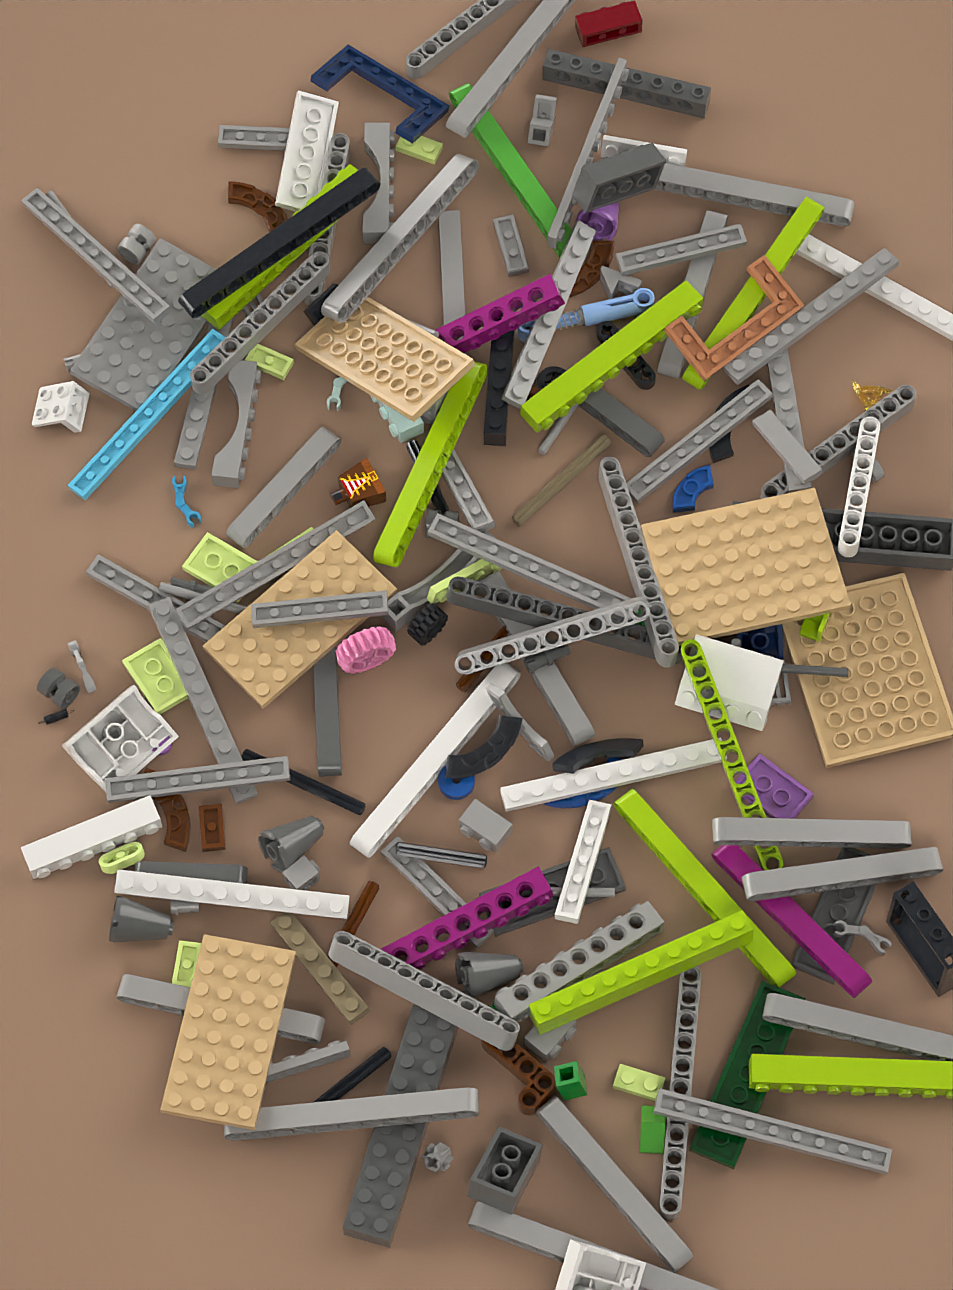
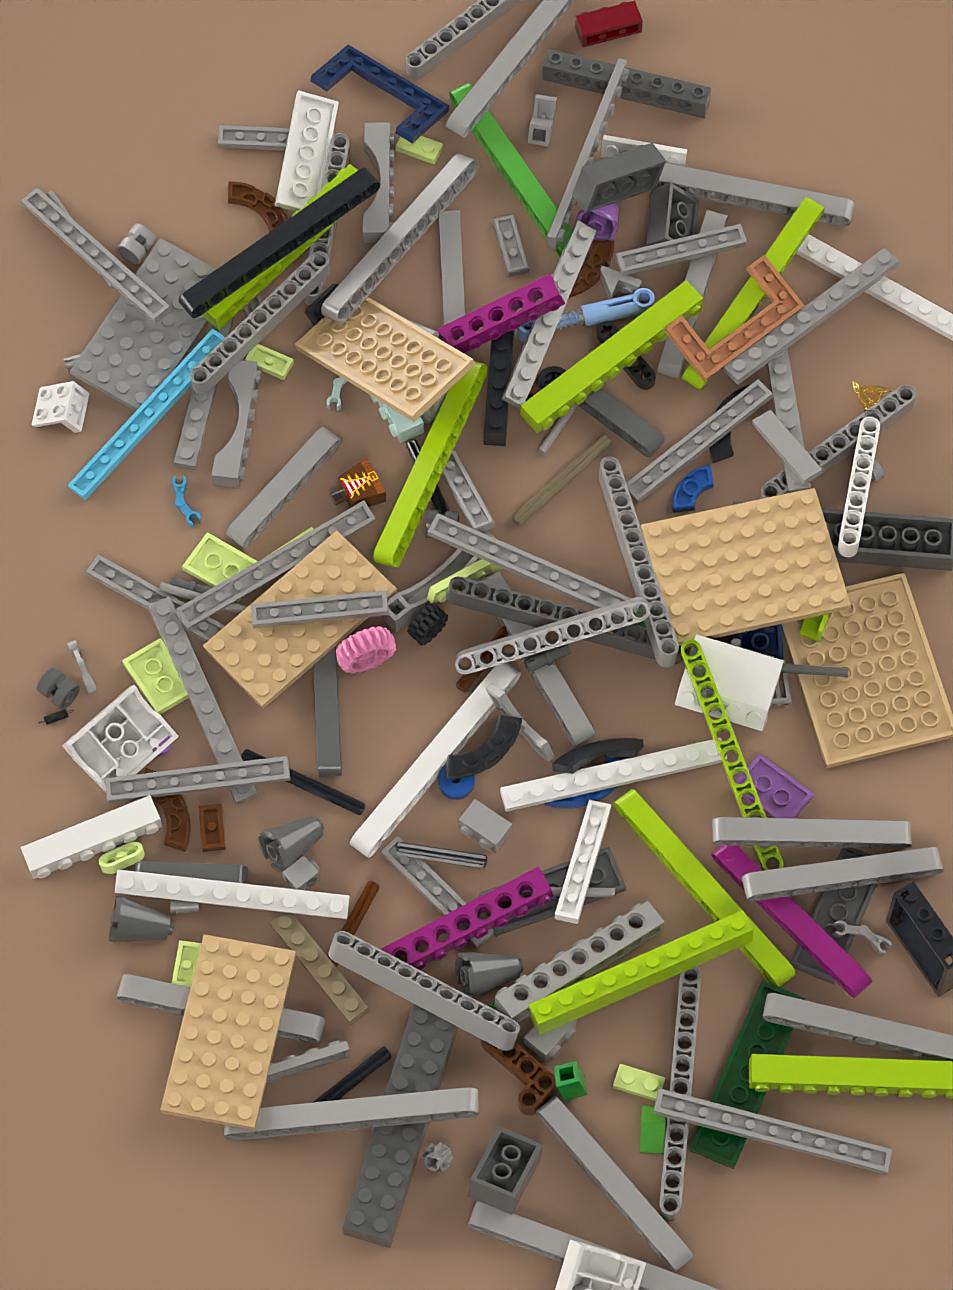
none -> dark grey slope [646,182,699,246]

